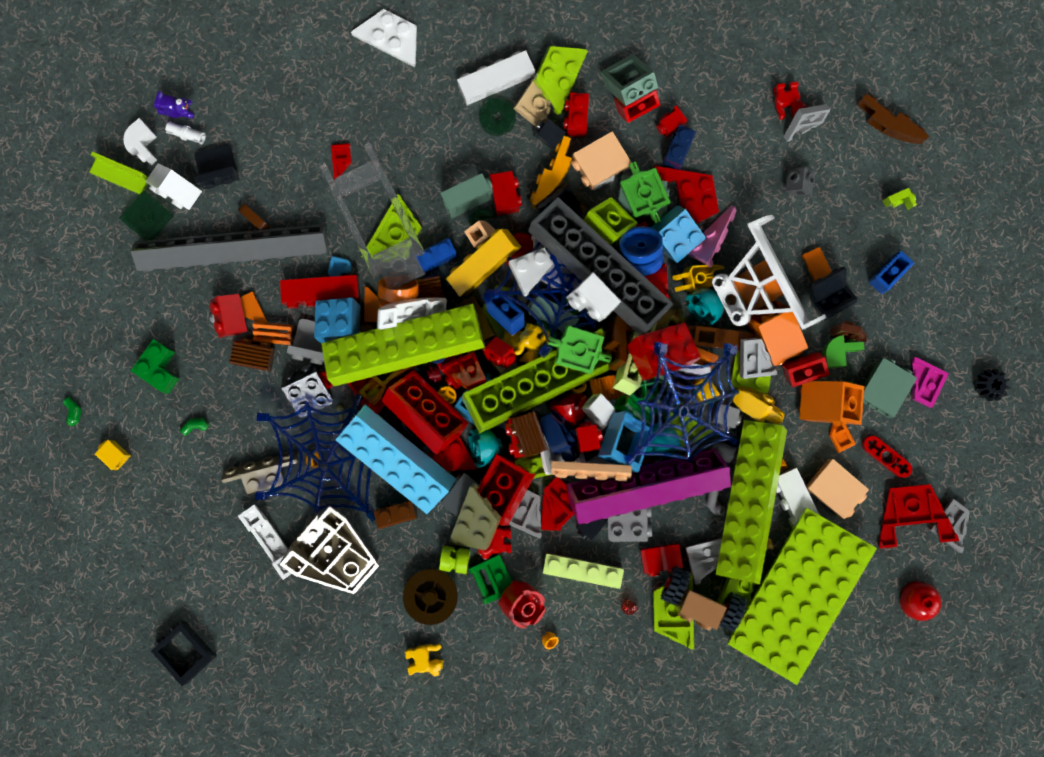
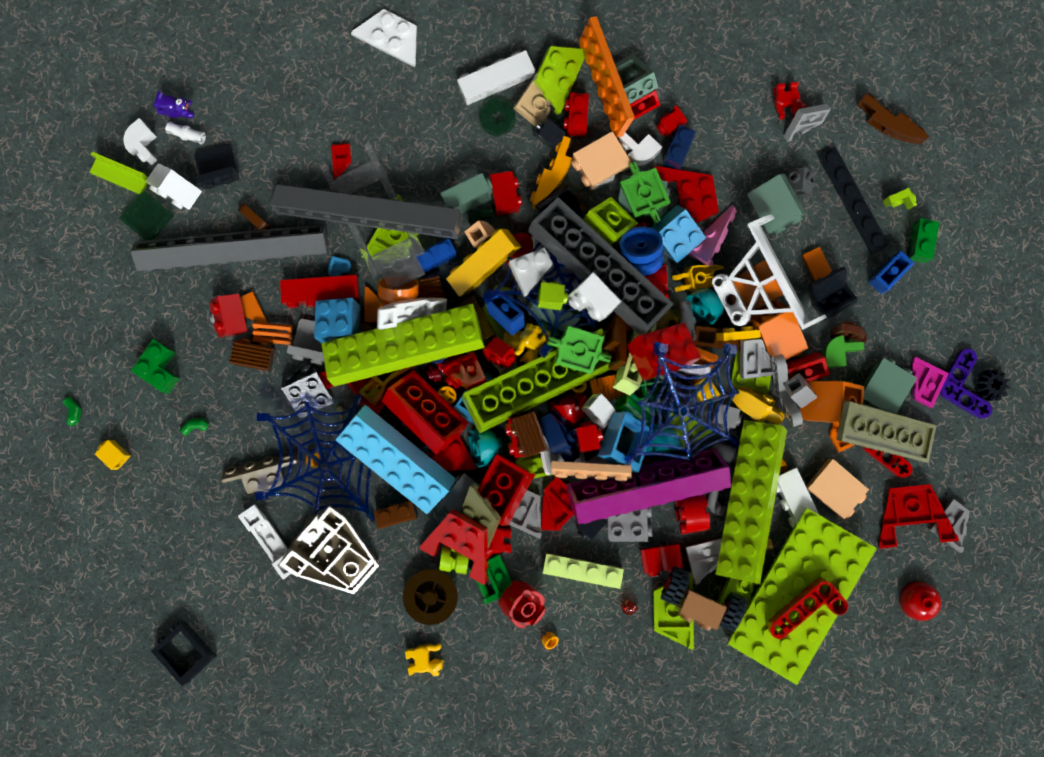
none -> dark grey brick [270,184,463,239]
none -> red wing [419,509,488,585]
none -> lime brick [537,282,568,310]
none -> orange plate [579,16,635,138]
none -> white brick [618,133,662,165]
none -> red brick [674,495,710,534]
none -> clear pin [679,301,697,341]
none -> yellow plate [716,326,761,341]
none -> sand green brick [747,174,807,235]
none -> red beam [767,578,848,639]
none -> light grey beam [772,354,803,427]
none -> light grey brick [783,373,817,408]
none -> black plate [818,147,890,255]
none -> olive plate [836,401,937,463]
none -> green brick [908,218,940,263]
none -> dark purple beam [939,349,992,419]

